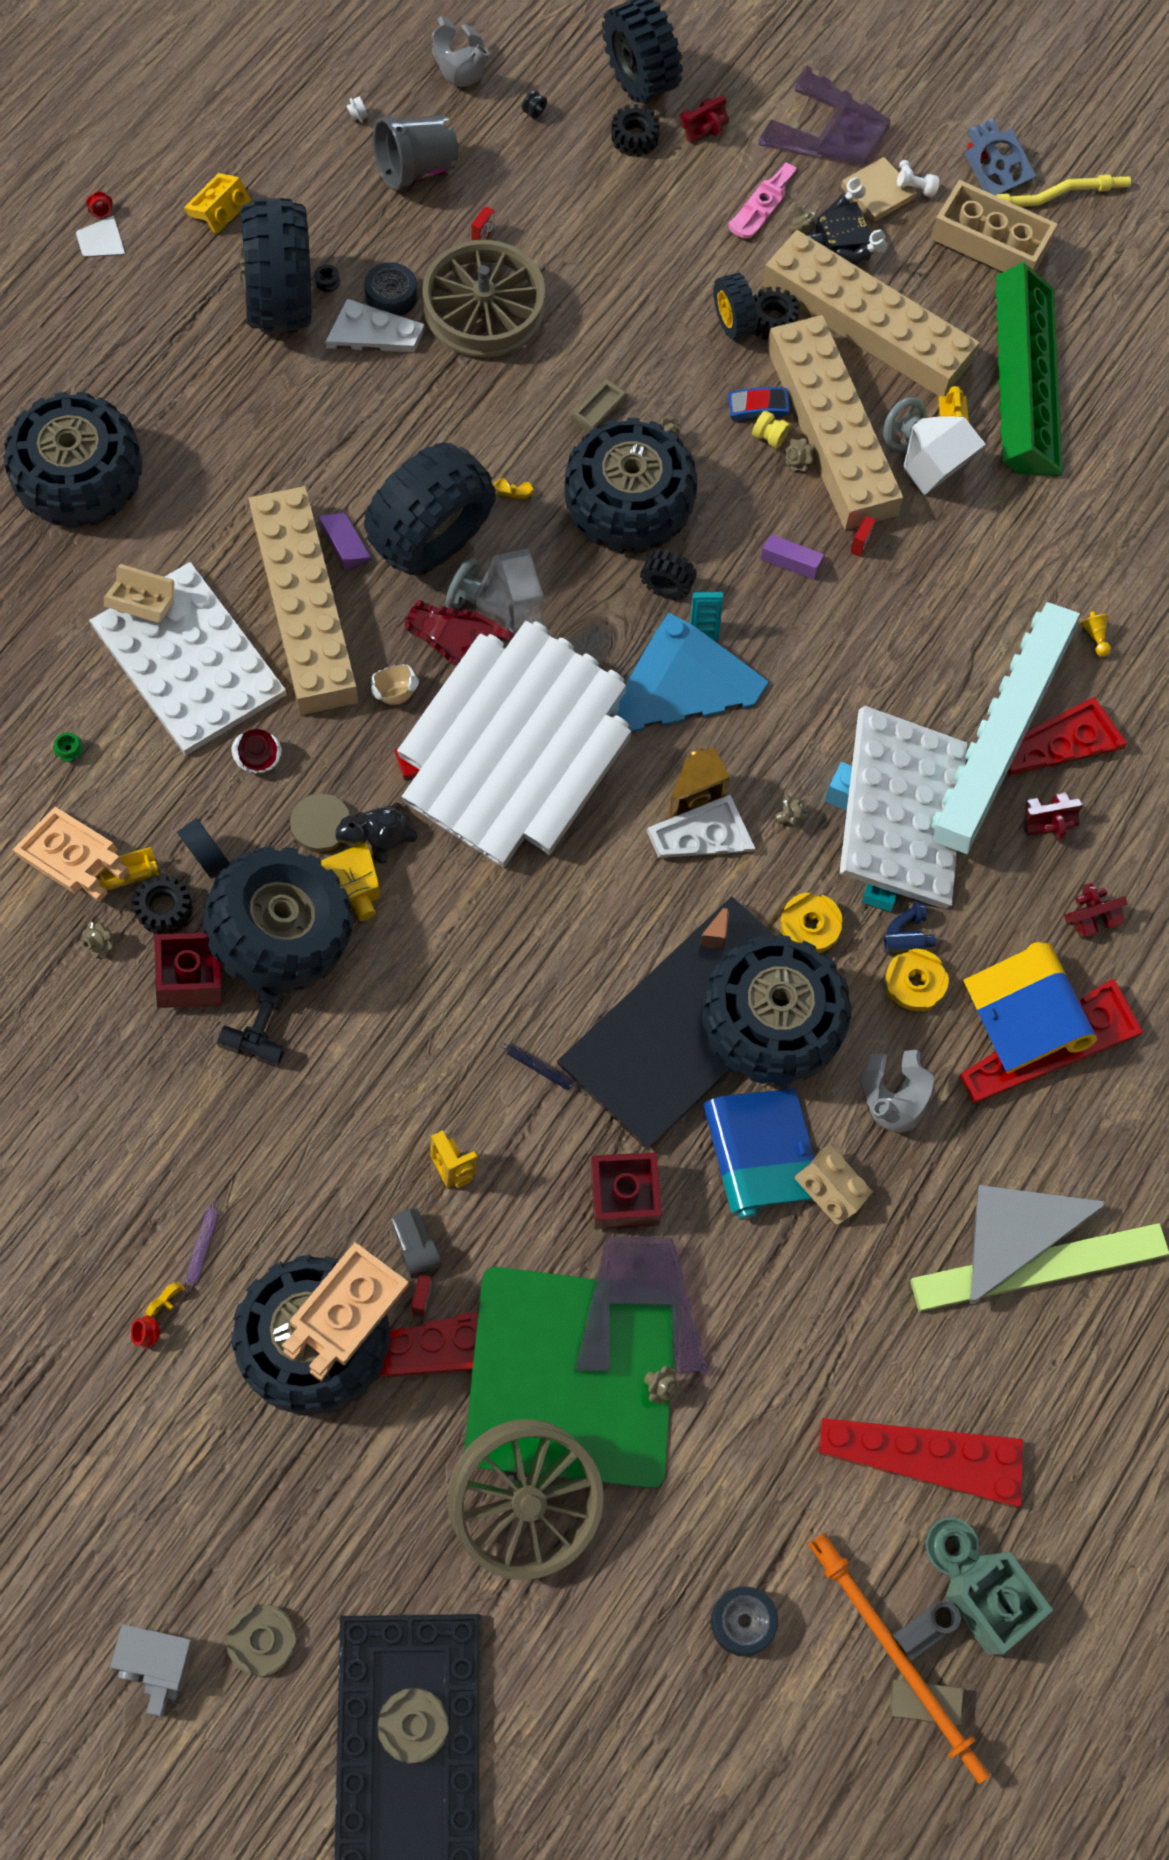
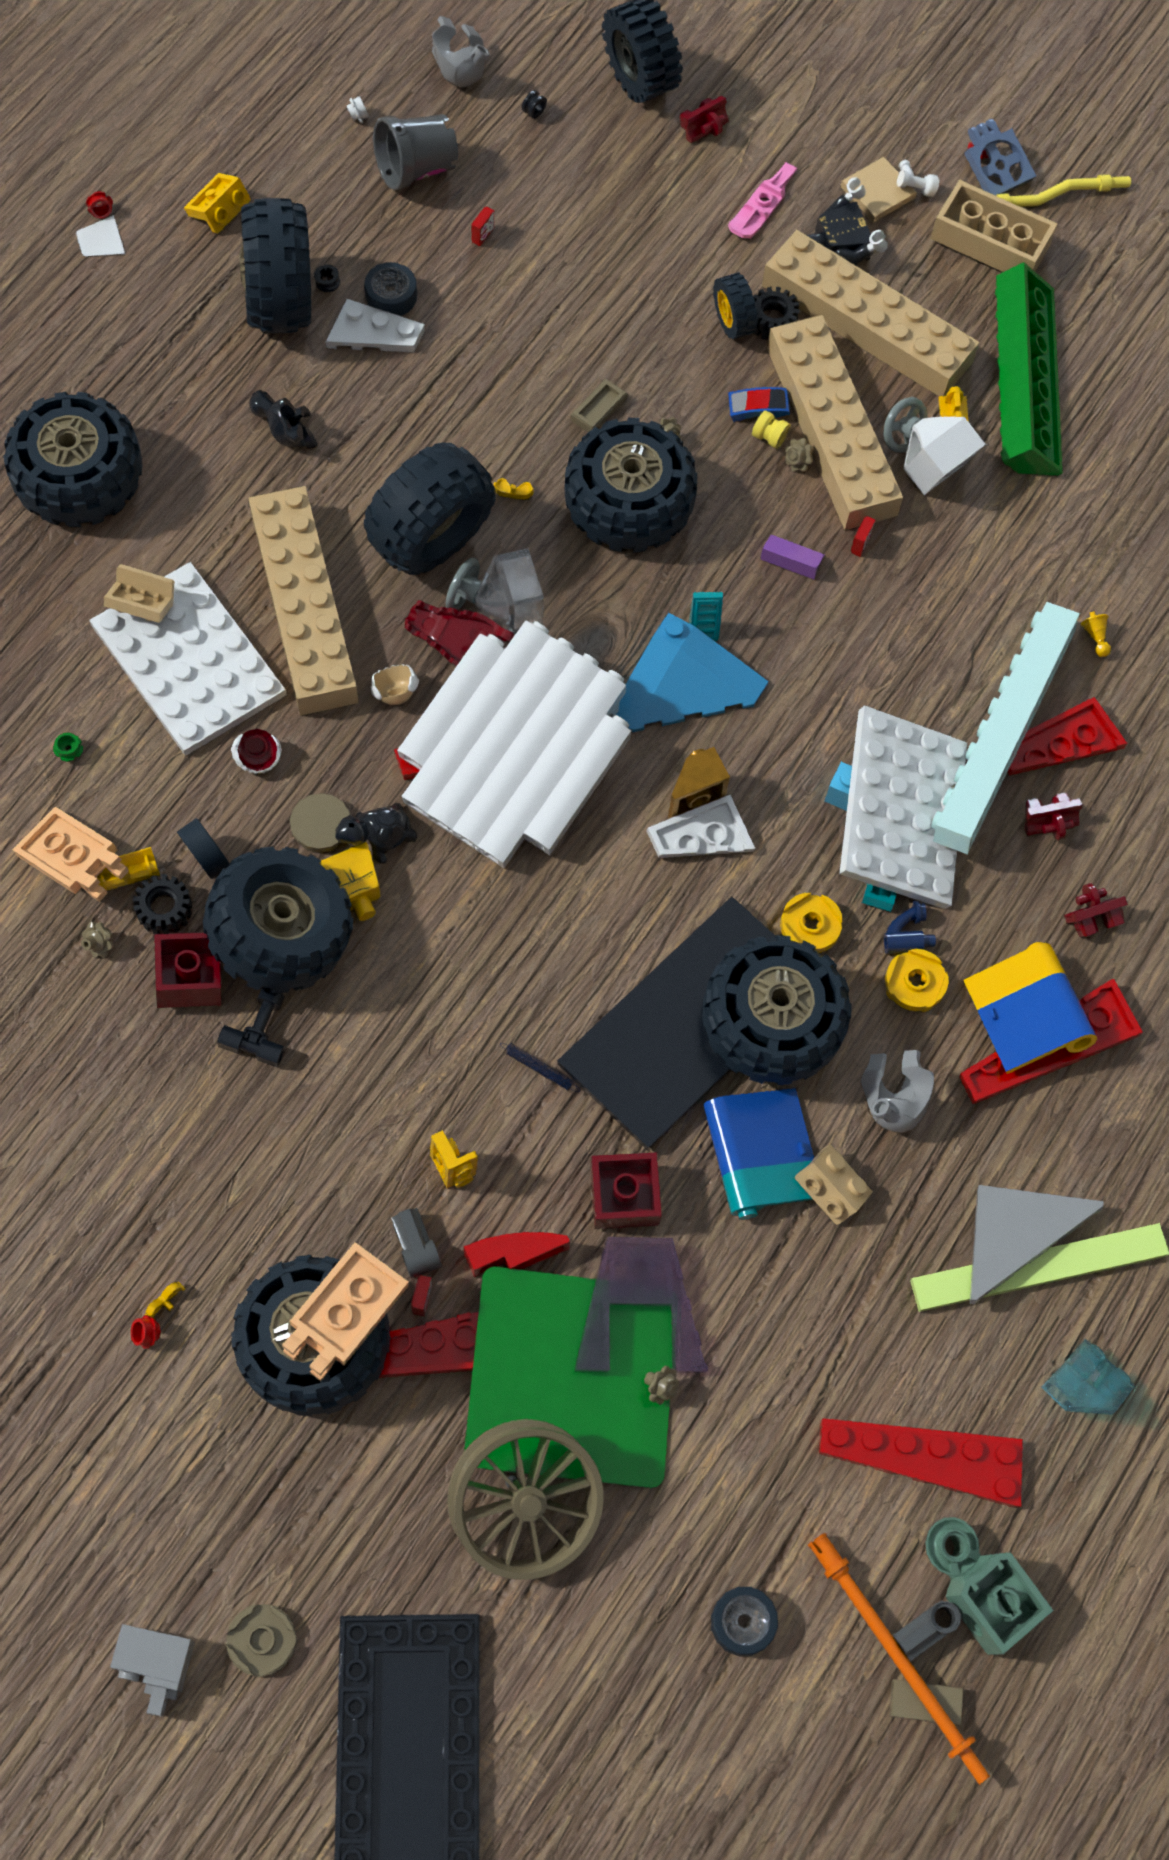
lavender piece [184,1200,219,1293] -> none
medium lavender slope [318,513,371,571] -> none
dark tan tile [378,1688,449,1763] -> none
dark tan wheel [423,240,545,358] -> none
black tyre [611,104,660,157] -> none
black tyre [640,549,697,601] -> none
nougat slope [700,908,729,949] -> none
clear purple wing [759,66,890,164] -> none
dark tan plant [775,795,808,830] -> none
dark tan plant [788,206,818,234] -> none
none -> black animal [249,390,318,448]
none -> red slope [463,1232,570,1277]
none -> clear light blue slope [1041,1339,1135,1415]

